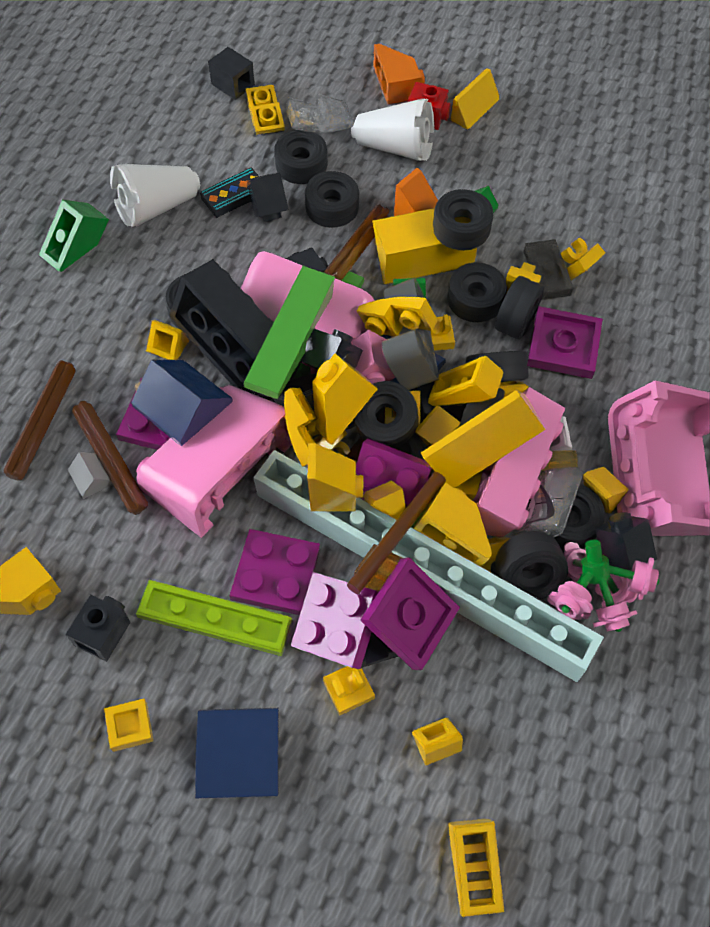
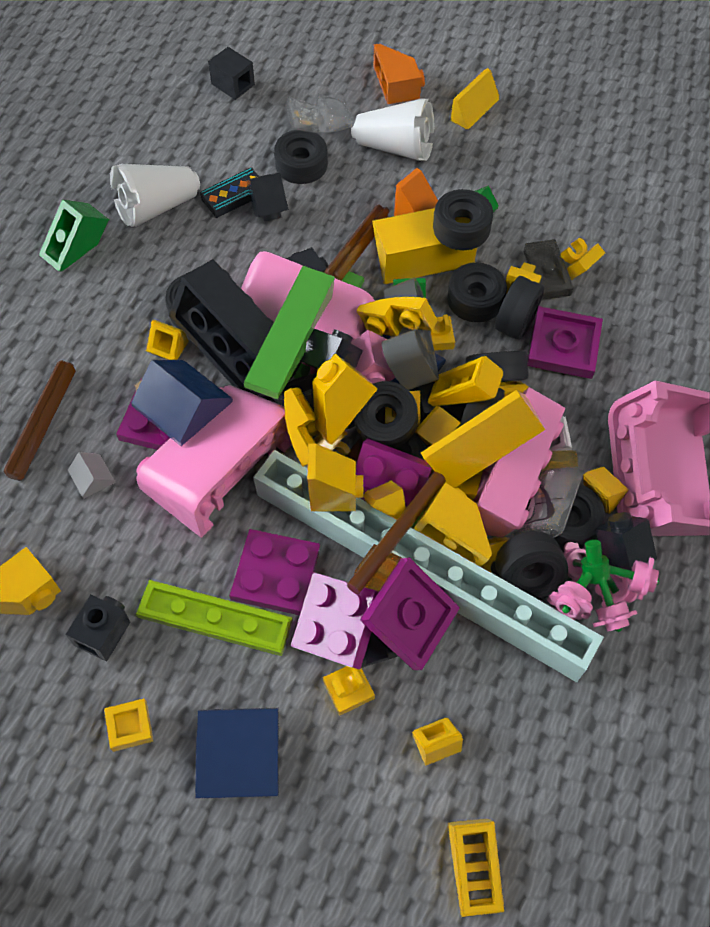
reddish brown axle [72,401,148,515] -> none
yellow slope [246,85,285,135] -> none
black tyre [305,171,360,228] -> none
red brick [407,82,452,130] -> none

